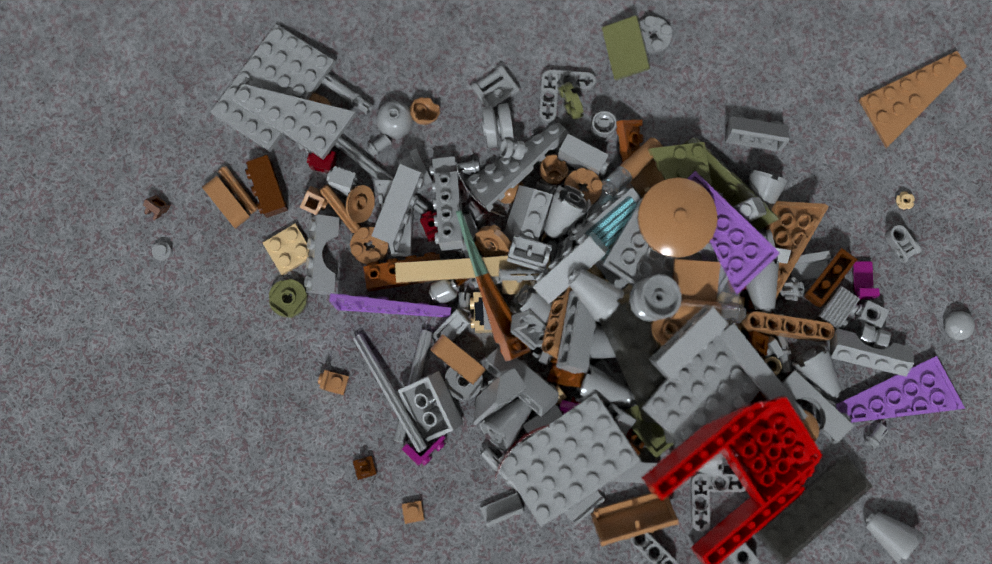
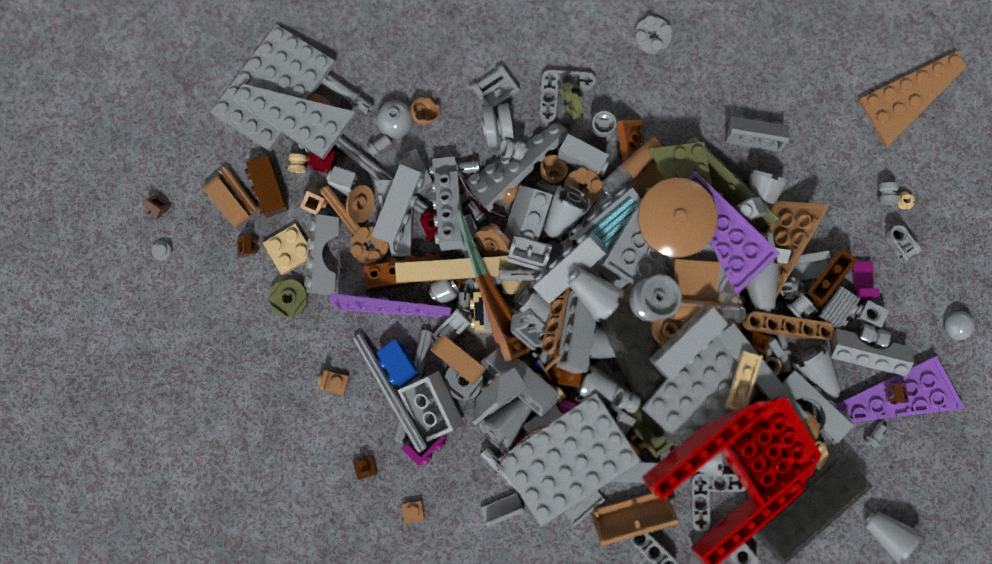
olive tile [602,15,651,80] -> none
none -> reddish brown tile [237,235,258,258]
none -> tan wheel [288,154,307,173]
none -> blue brick [377,339,421,387]
none -> medium nougat piece [531,355,561,383]
none -> light grey wheel [613,388,640,413]
none -> tan tile [725,350,763,411]
none -> light grey piece [787,292,817,320]
none -> tan arm [815,440,829,471]
none -> light grey wheel [879,182,899,205]
none -> reddish brown tile [886,383,909,404]

